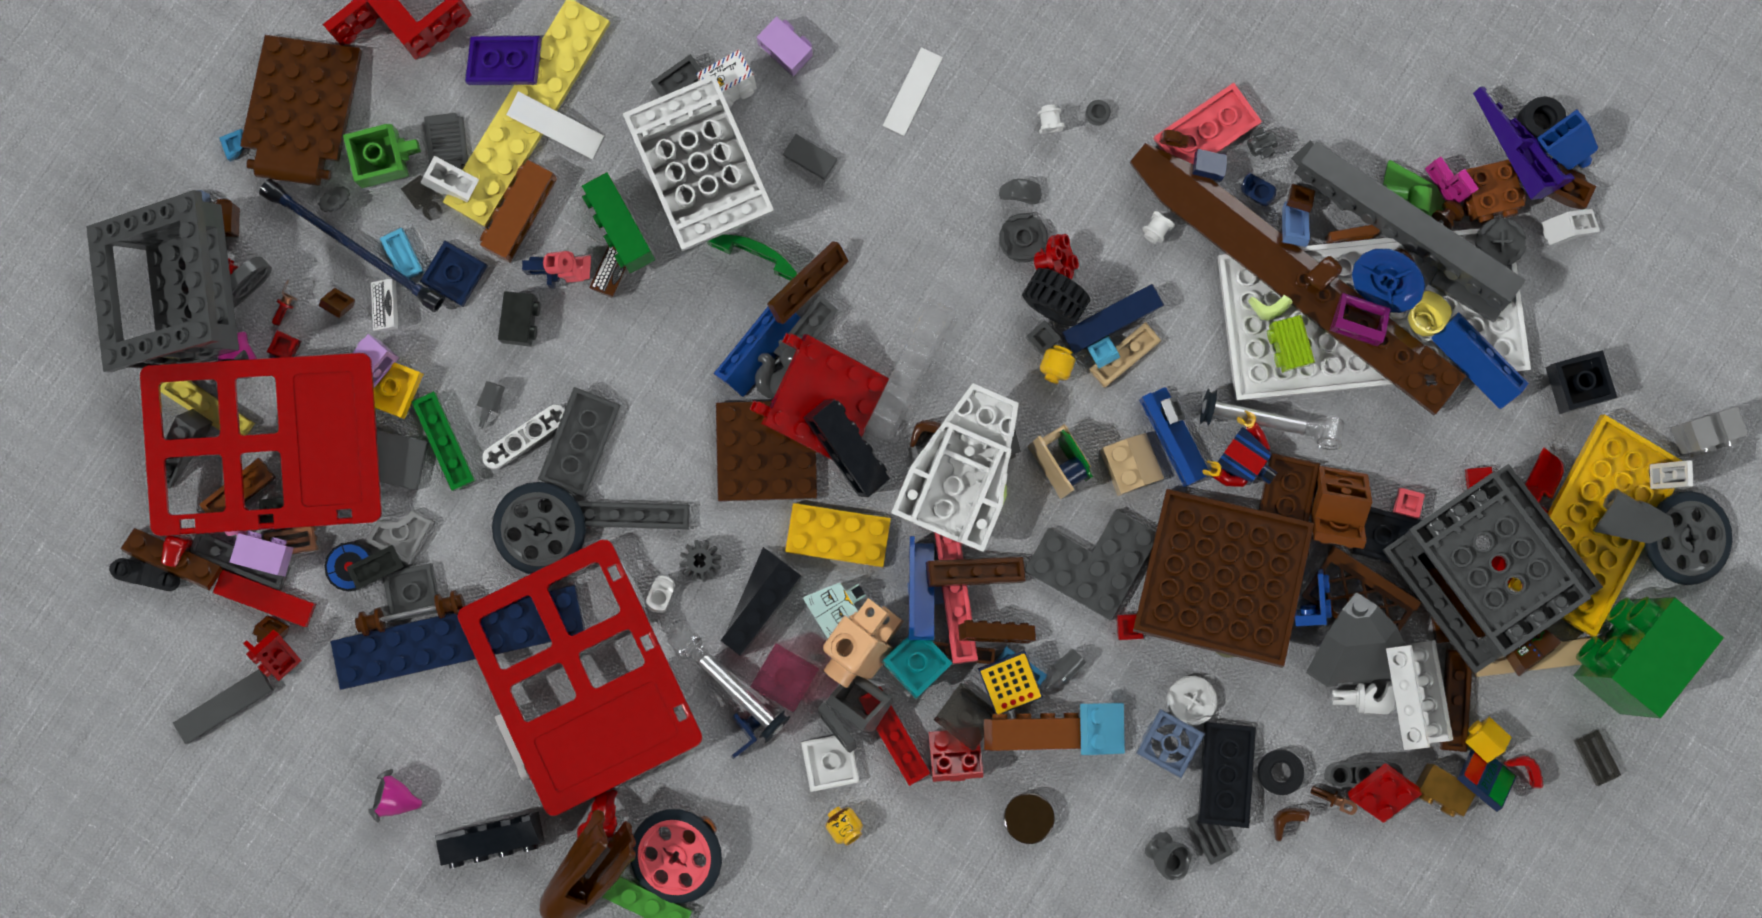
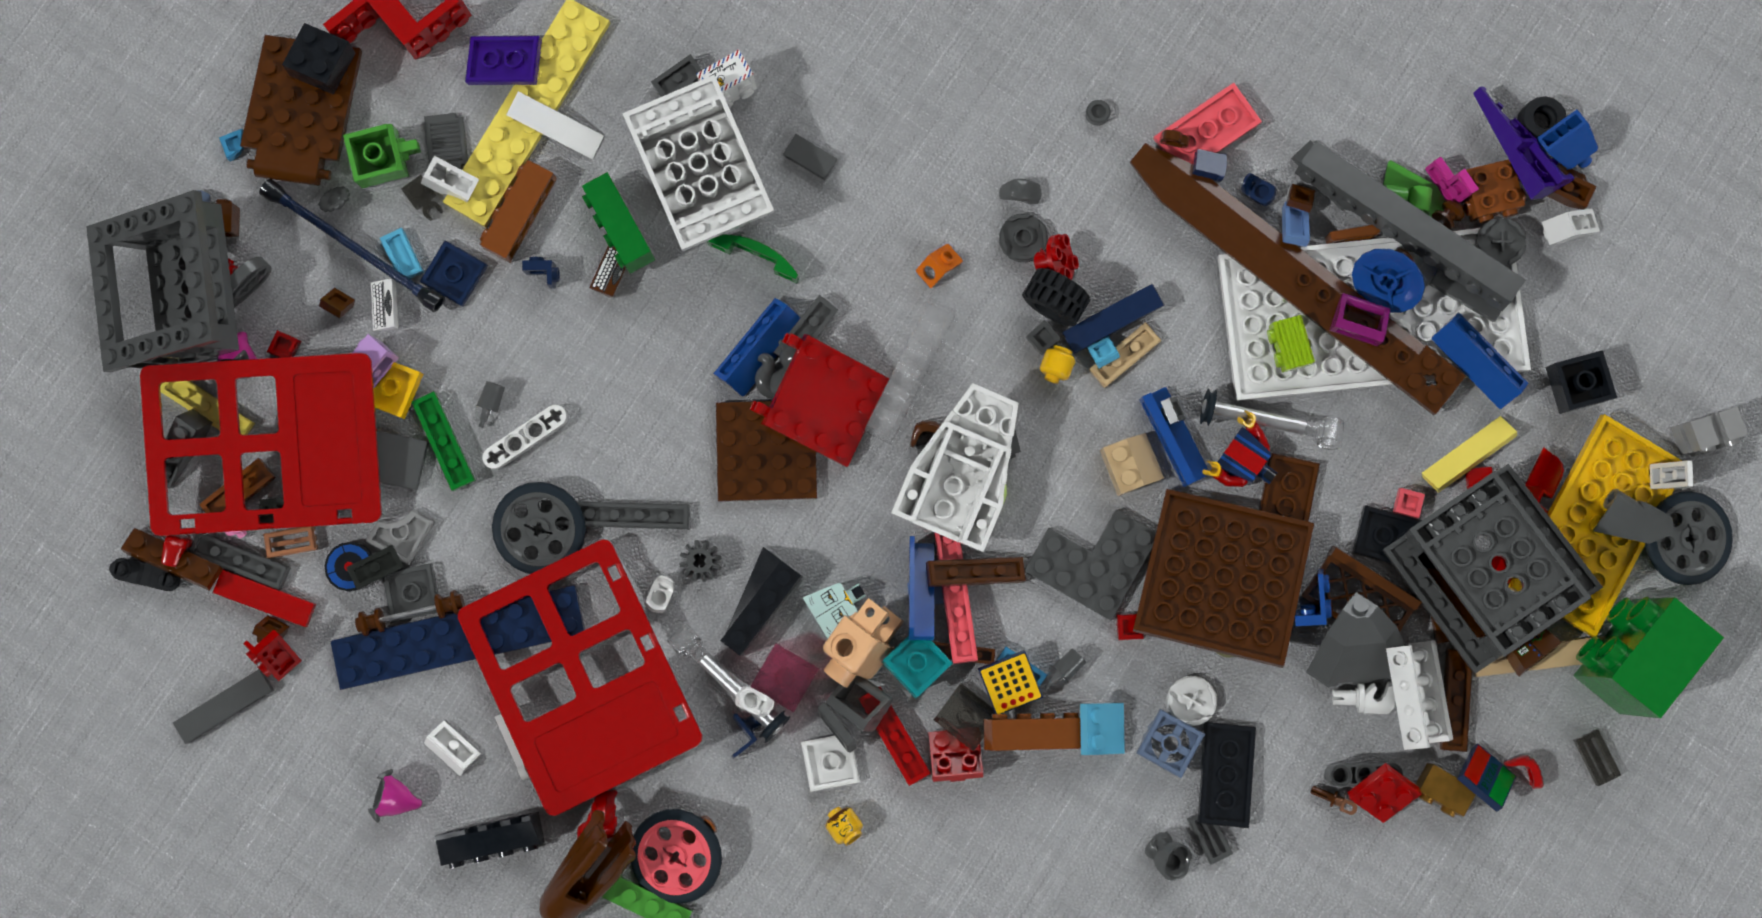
lavender brick [230,531,294,576] -> none
red piece [272,280,298,326] -> none
pearl dark grey brick [498,291,540,347] -> none
dark grey tile [538,387,620,497] -> none
coral leg [543,251,591,283] -> none
lavender brick [757,16,813,76] -> none
reddish brown plate [767,241,849,324] -> none
yellow plate [785,503,891,568] -> none
black brick [803,399,890,497] -> none
white sticker [883,47,943,136] -> none
reddish brown piece [958,620,1036,644] -> none
dark brown tile [1004,792,1055,844] -> none
piece [1027,424,1093,500] -> none
white brick [1037,105,1065,134] -> none
white brick [1143,211,1175,244] -> none
dark grey gear [1247,127,1278,160] -> none
yellowish green hair [1248,295,1293,321] -> none
black tyre [1258,749,1304,795] -> none
reddish brown hair [1273,807,1310,841] -> none
reddish brown hair [1307,256,1342,290] -> none
dark orange bracket [1311,466,1372,549] -> none
light yellow cap [1408,291,1452,336] -> none
yellow brick [1465,716,1512,763] -> none
none -> black brick [282,23,355,95]
none -> white slope [424,721,481,776]
none -> white hair [735,686,775,717]
none -> orange bracket [916,244,963,288]
none -> light yellow tile [1422,416,1518,493]

